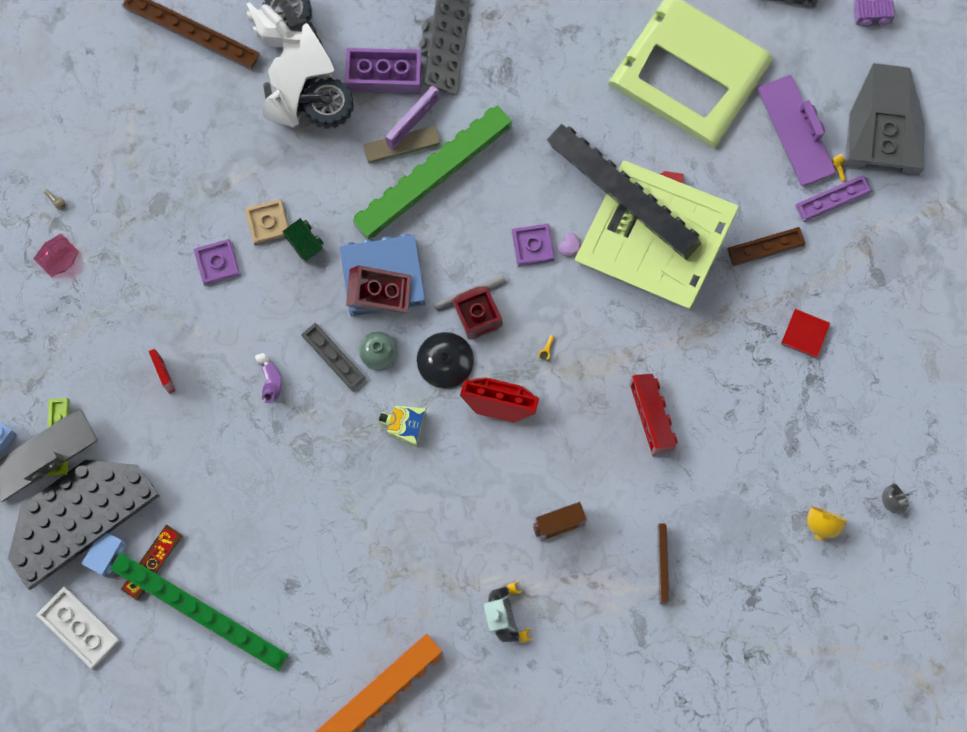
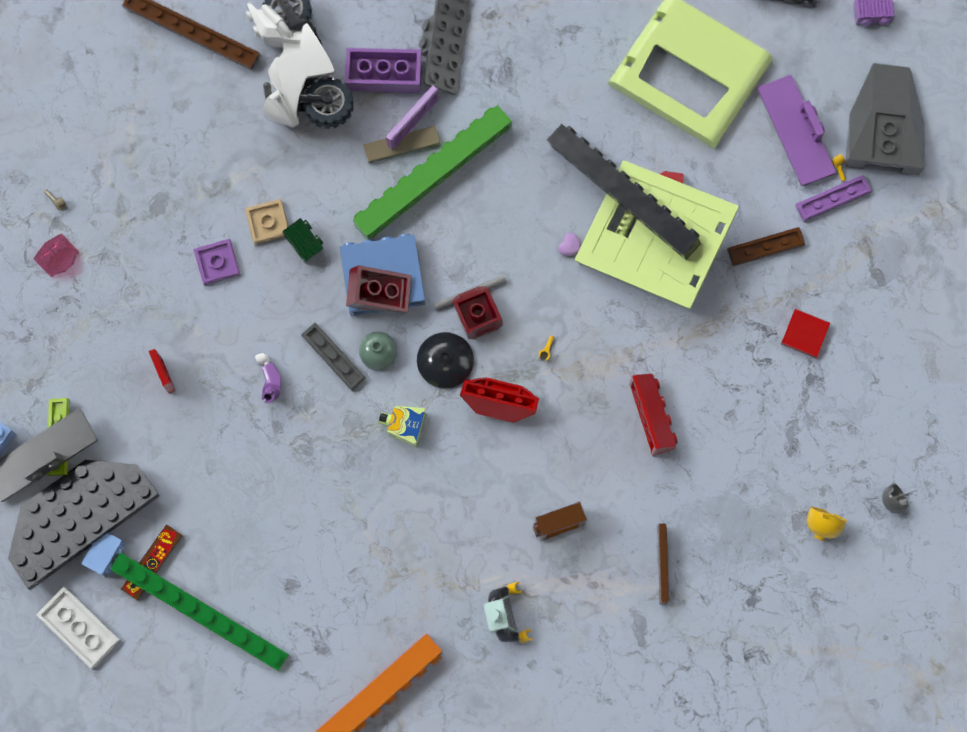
medium lavender tile [512,223,555,266] -> none

